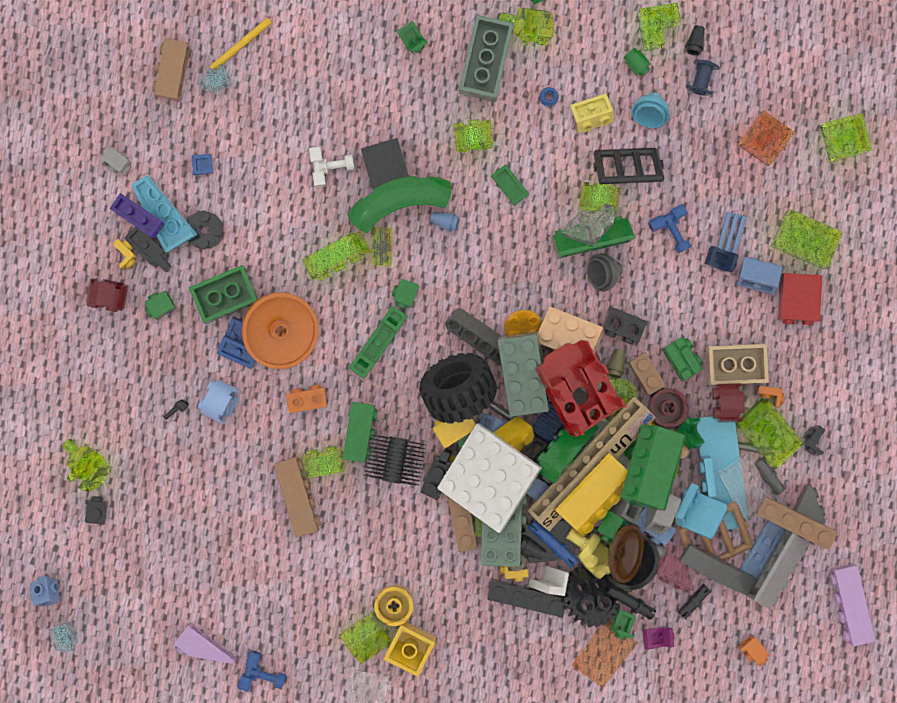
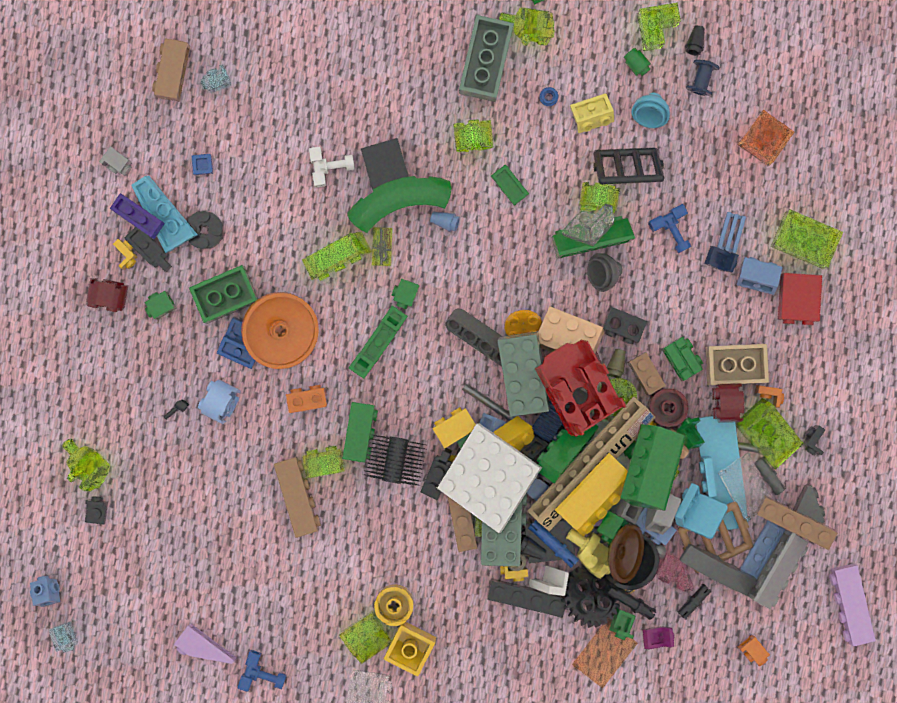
yellow bar [209,17,272,72] -> none
green bracket [396,20,428,53] -> none
black tyre [419,353,497,424] -> none
clear neon green brick [820,113,873,163] -> none

